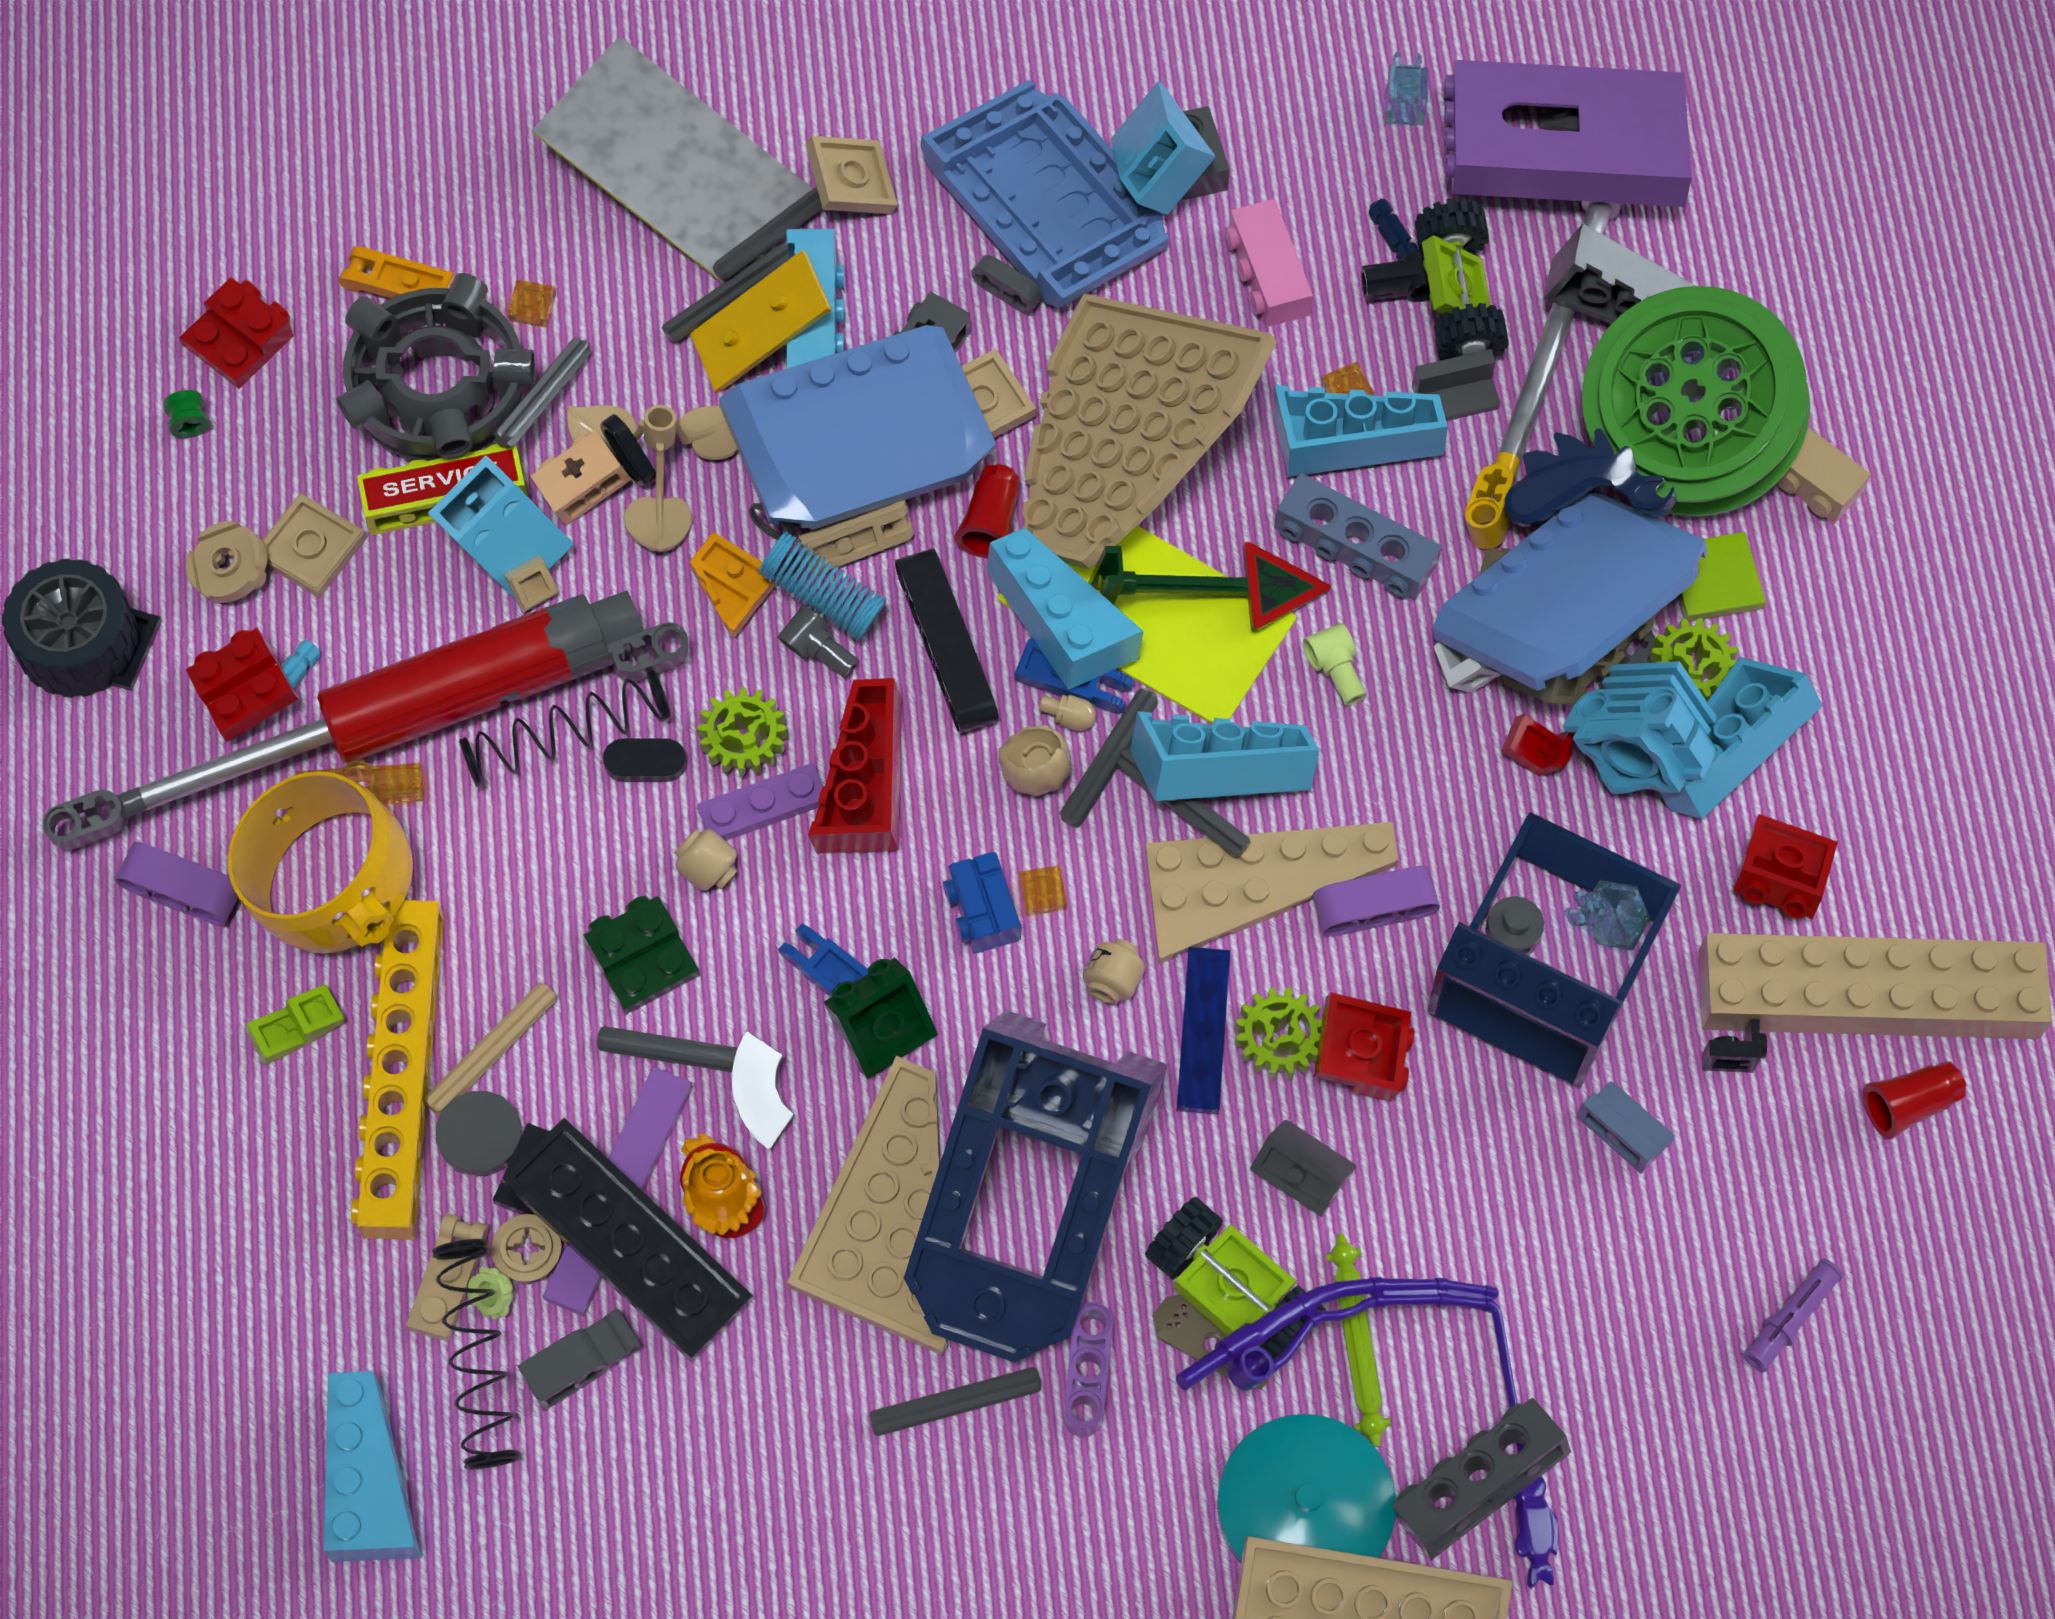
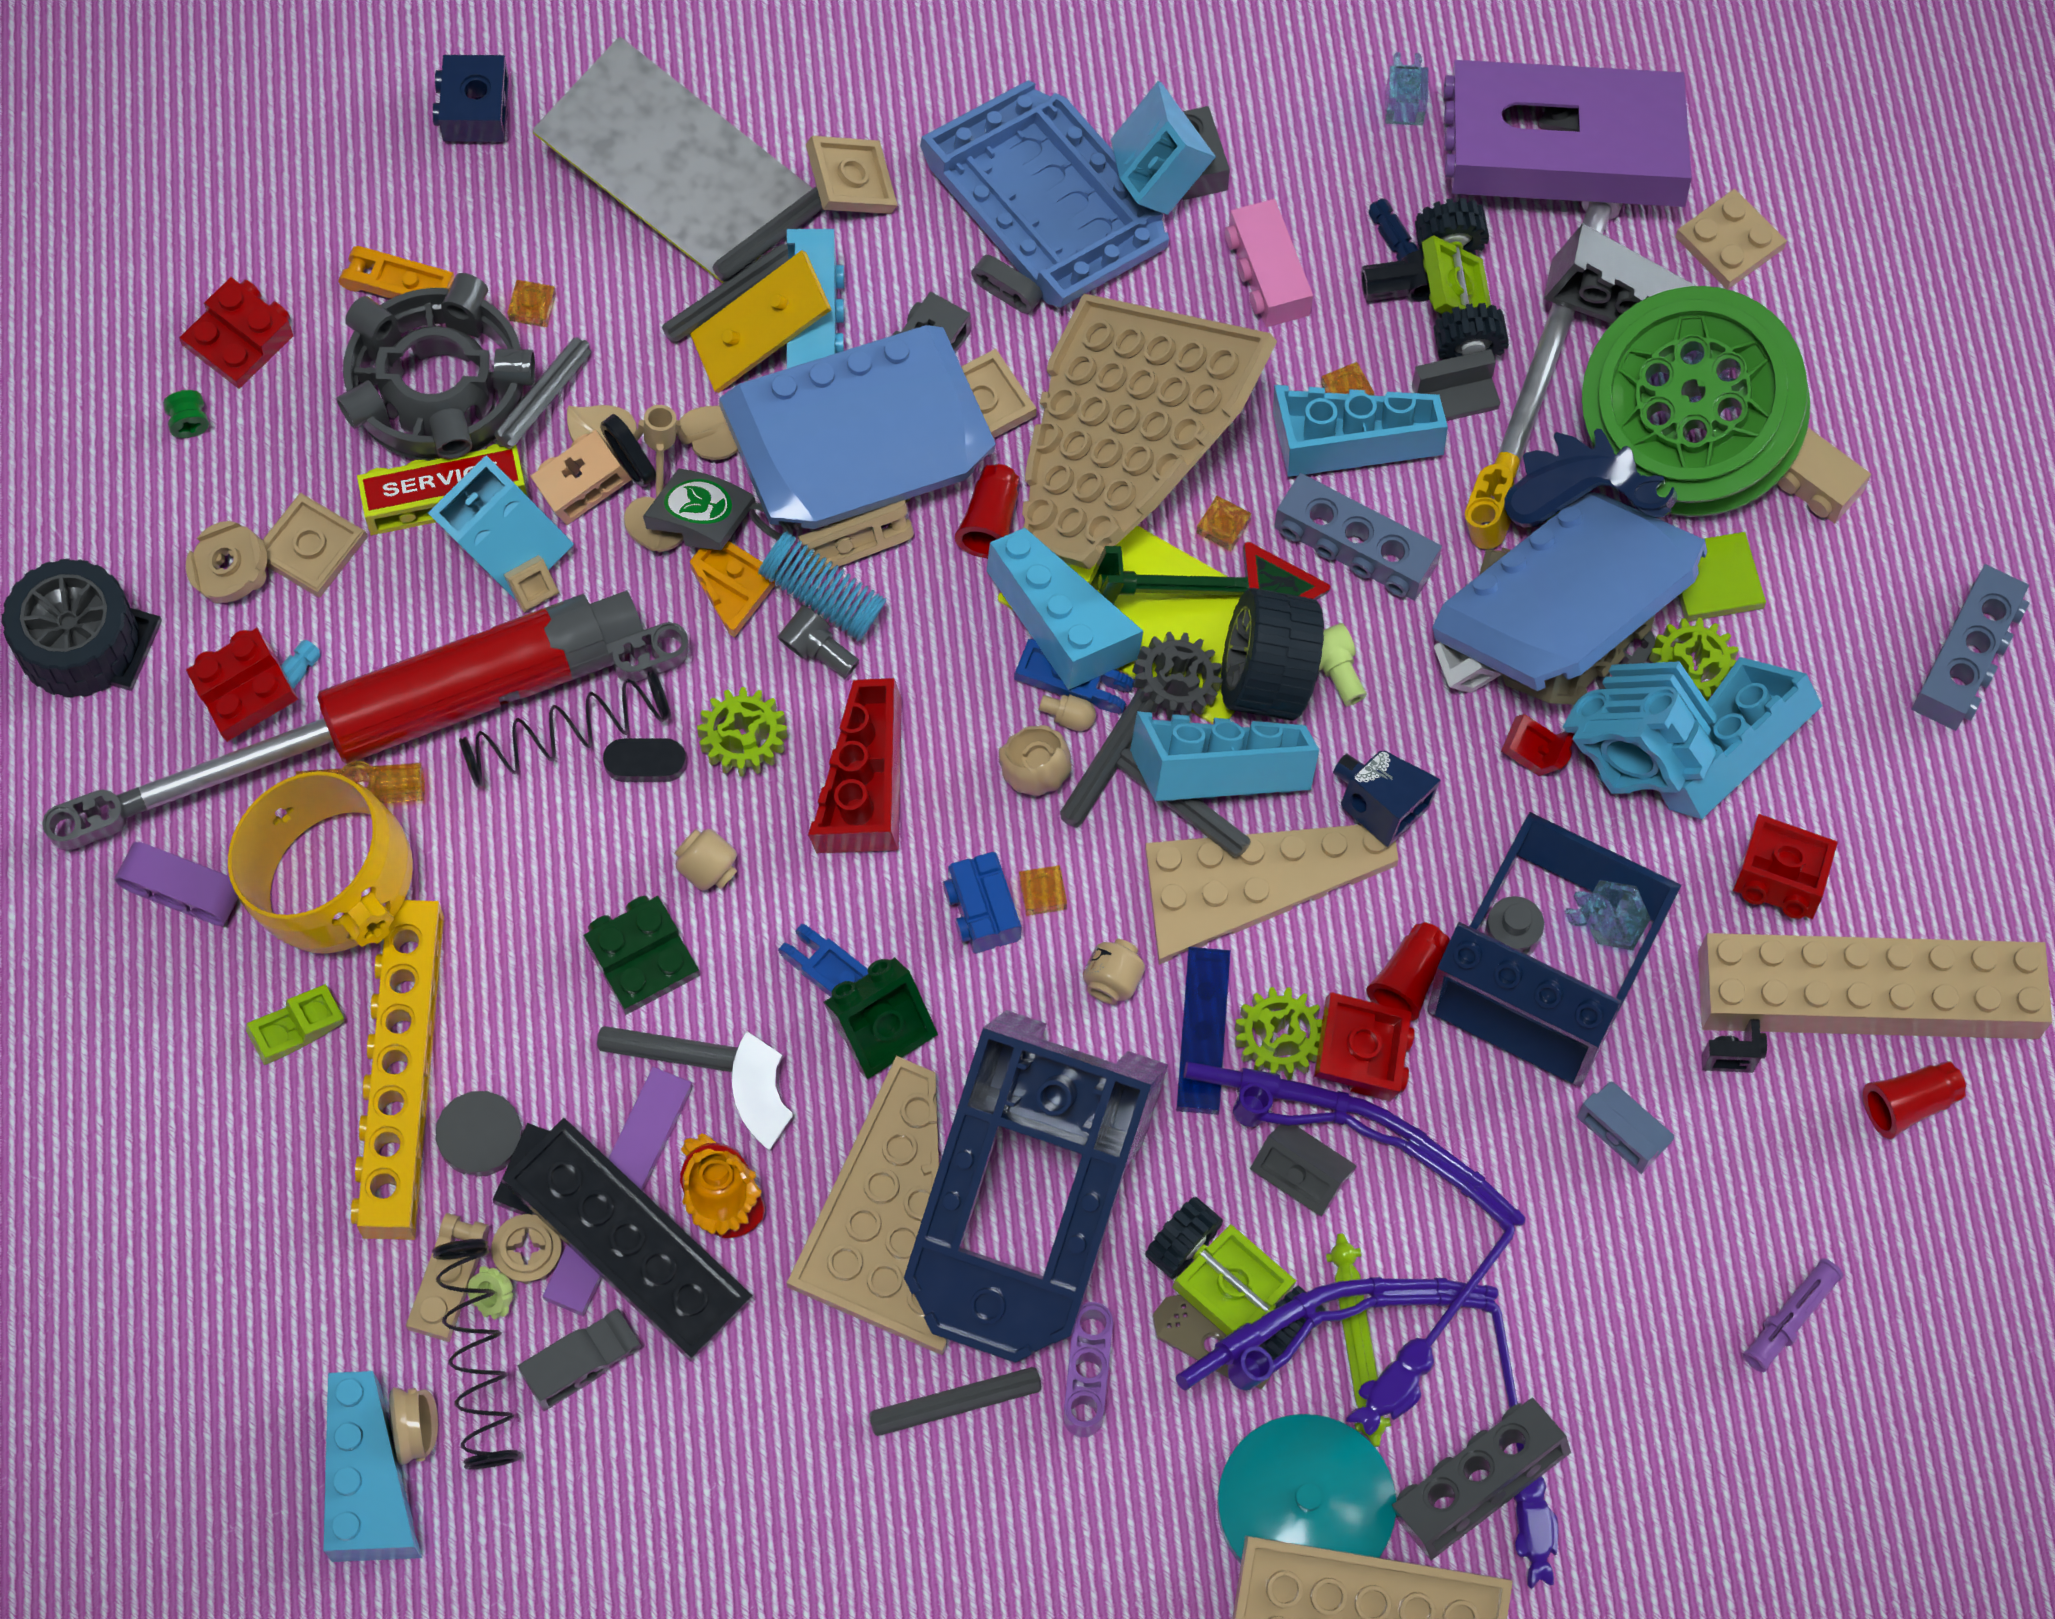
tan axle [424,982,556,1115] -> none
medium lavender plate [697,763,823,841] -> none
black beam [895,548,999,734] -> none
medium lavender beam [1312,866,1440,937] -> none
none -> tan piece [389,1387,438,1465]
none -> dark blue brick [433,55,509,142]
none -> slope [643,468,756,550]
none -> dark grey gear [1132,632,1223,719]
none -> dark purple piece [1184,1061,1526,1435]
none -> clear yellow plate [1196,496,1252,551]
none -> black wheel [1221,588,1324,721]
none -> dark blue torso [1333,751,1441,847]
none -> red plant [1366,922,1450,1021]
none -> tan plate [1675,189,1787,289]
none -> sand blue brick [1911,564,2030,731]

